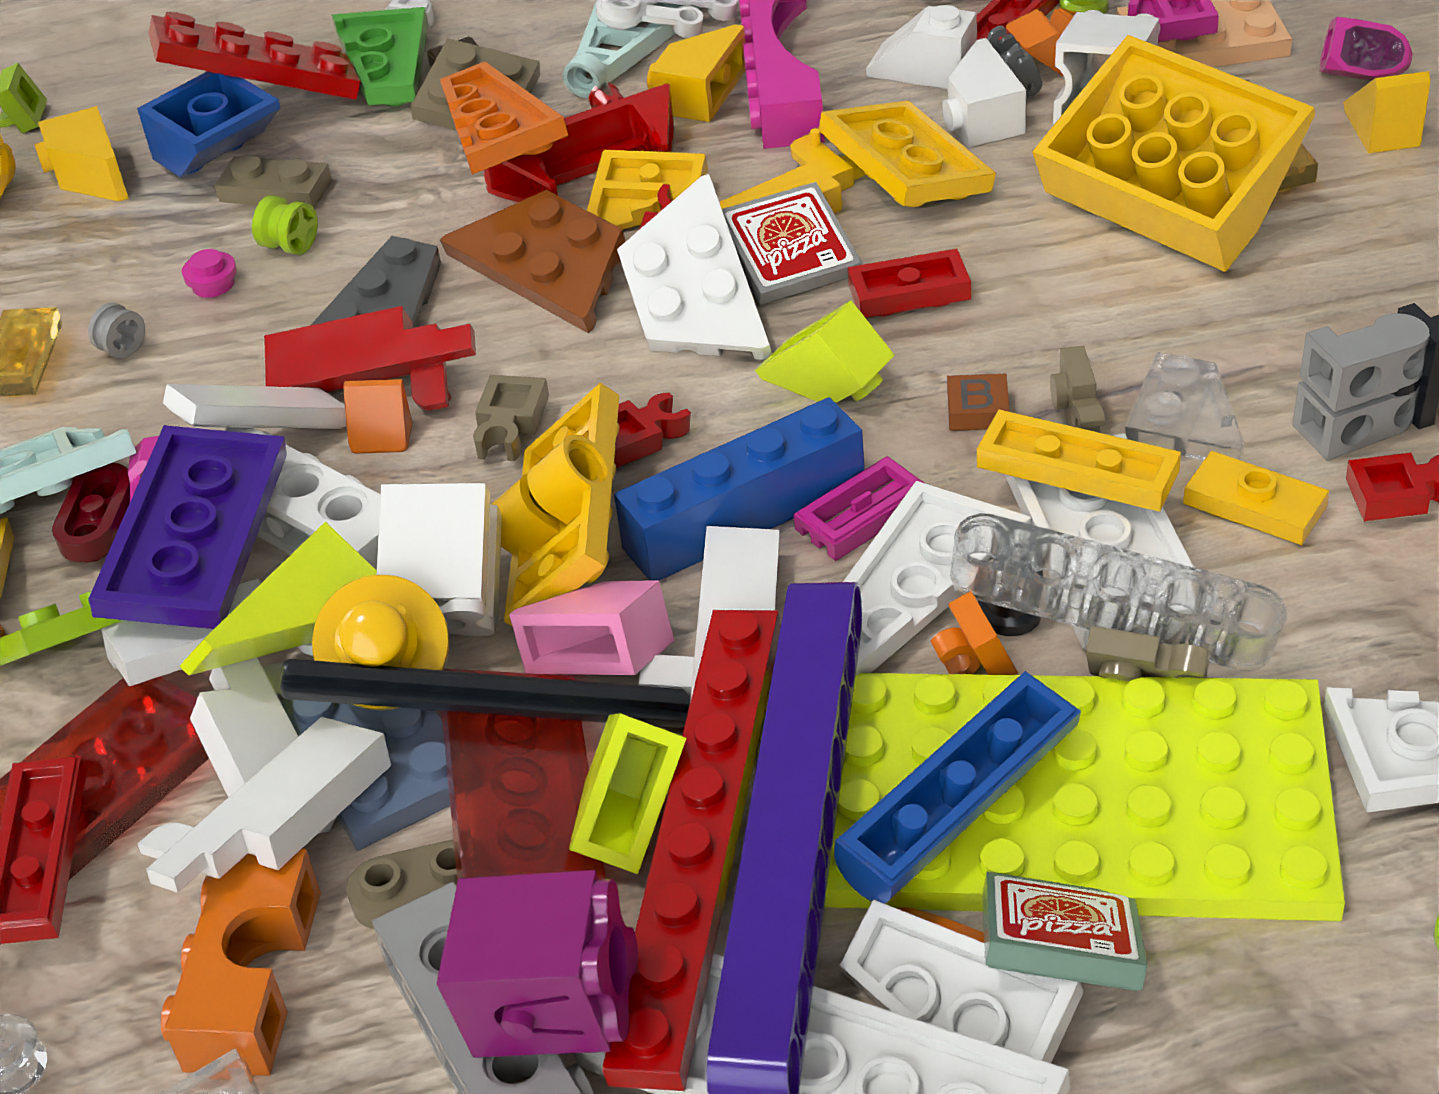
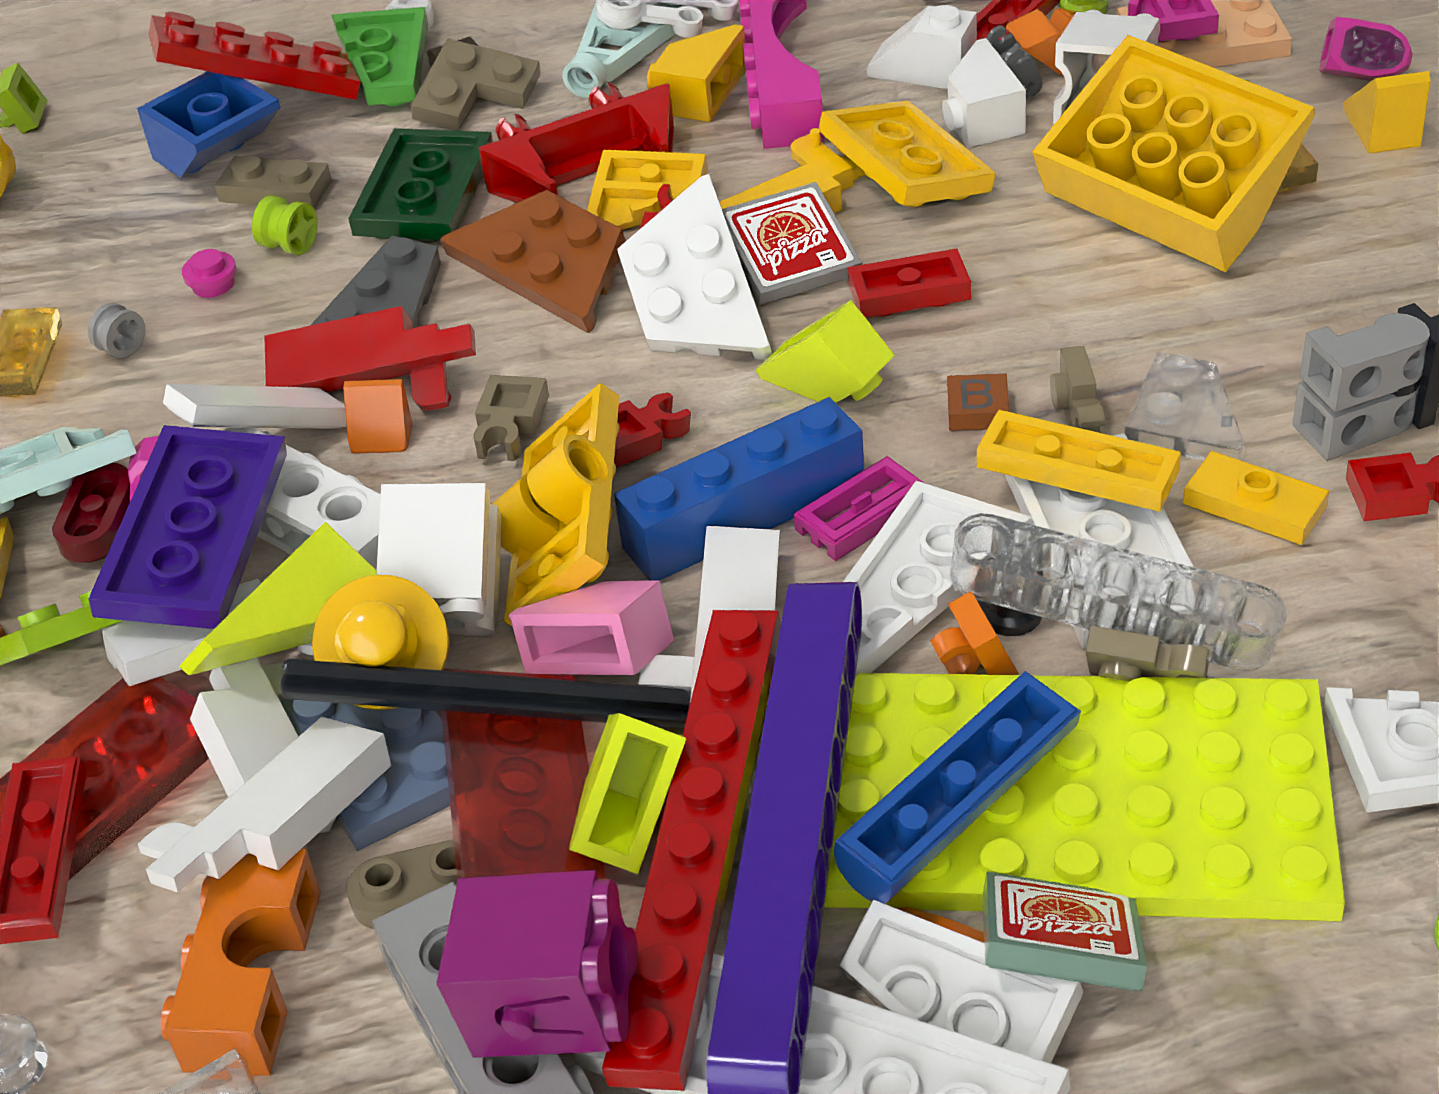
yellow slope [34,106,129,201] -> none
orange wing [440,62,568,175] -> none
none -> dark green plate [348,128,493,242]

